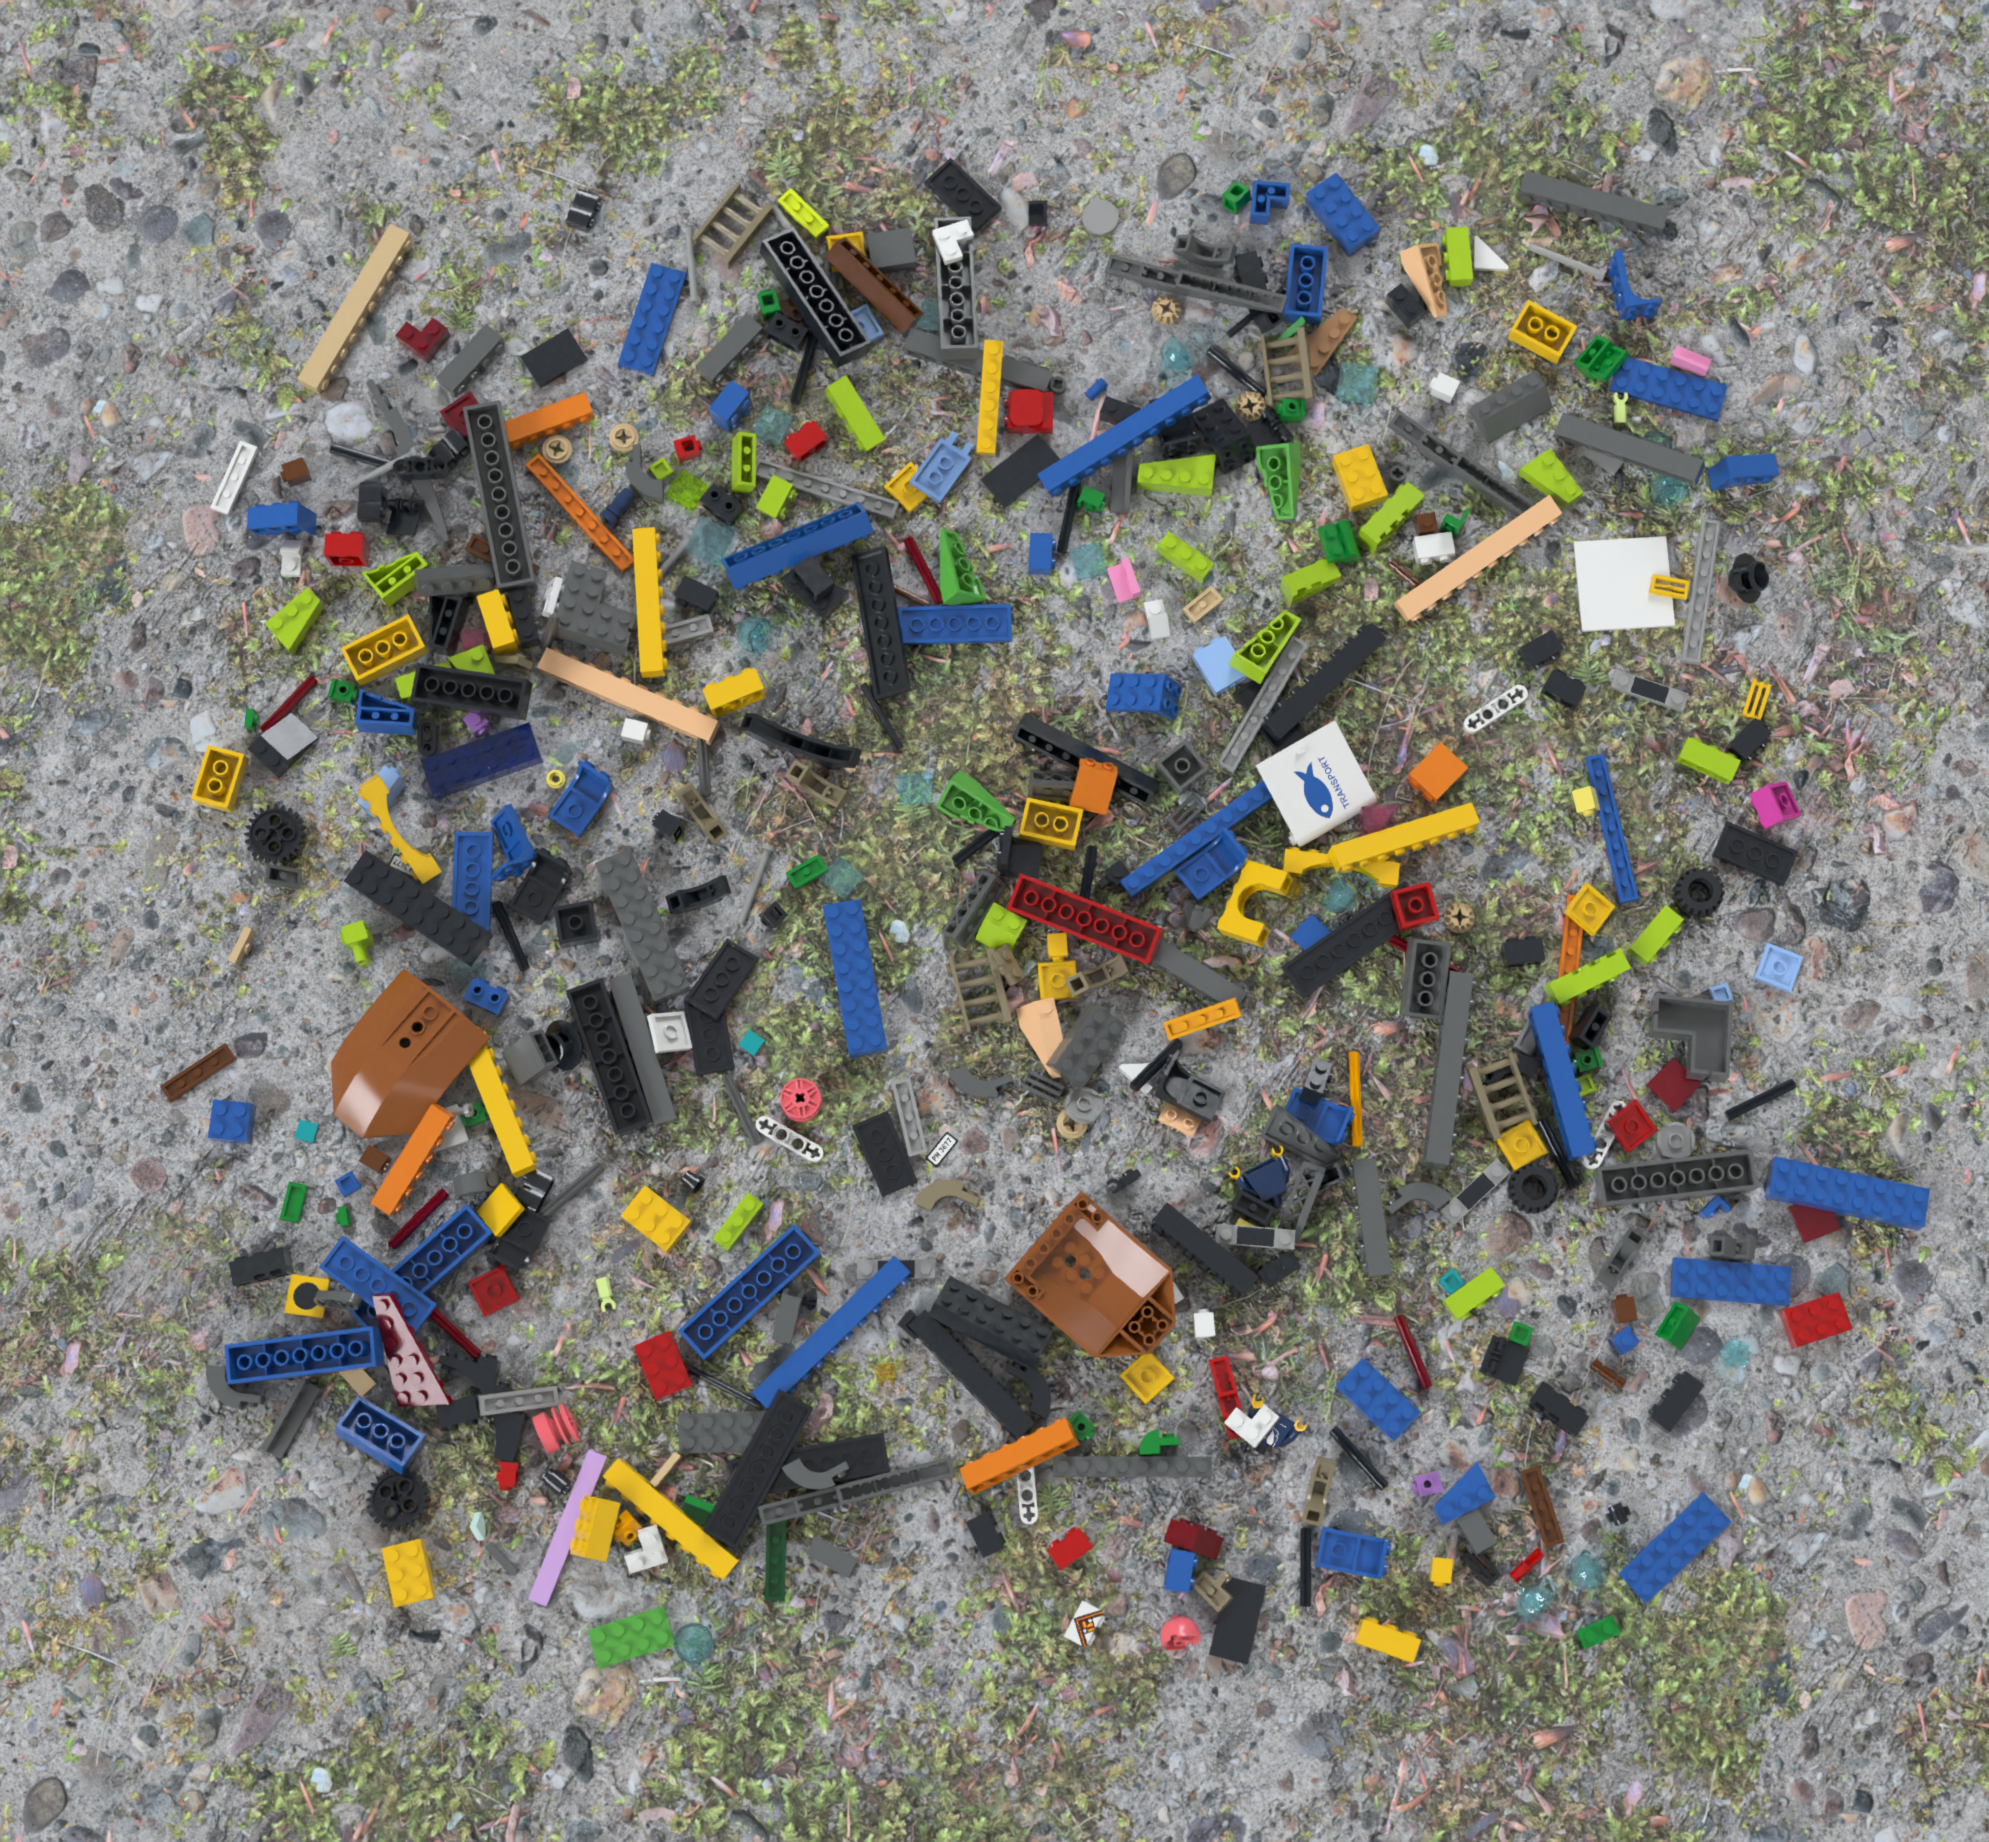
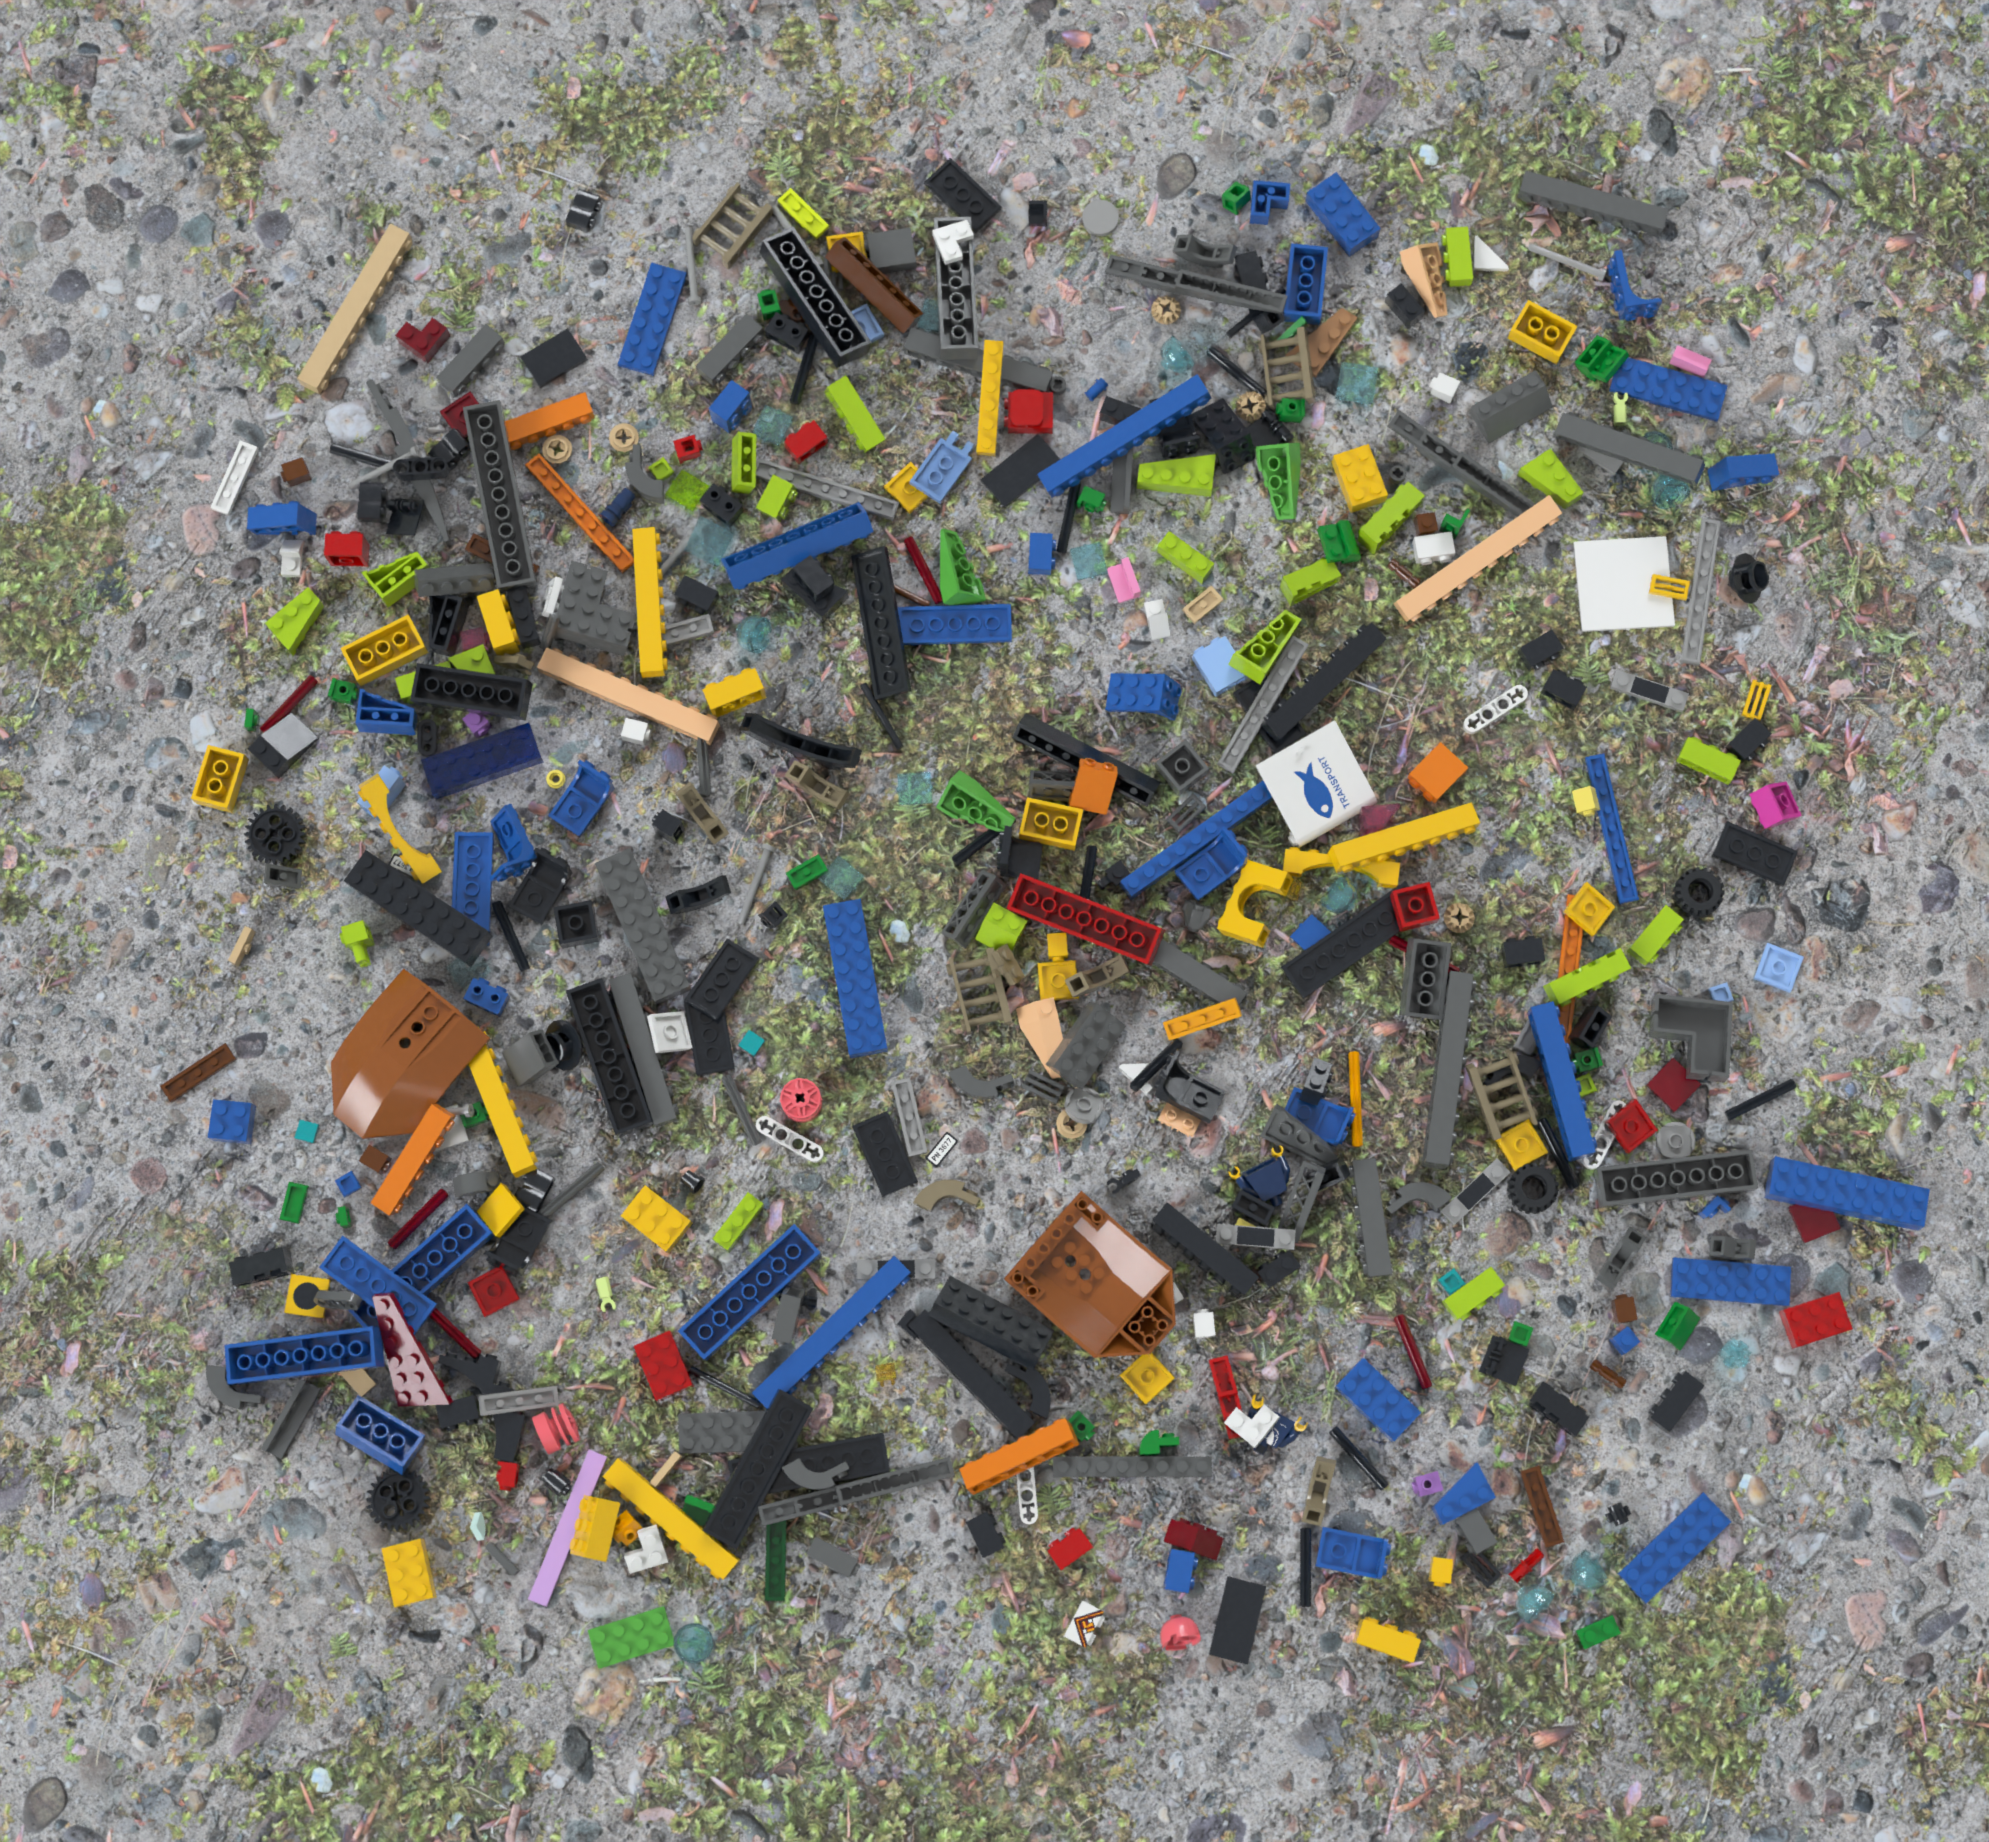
dark tan plate [1193,1570,1233,1613] -> none

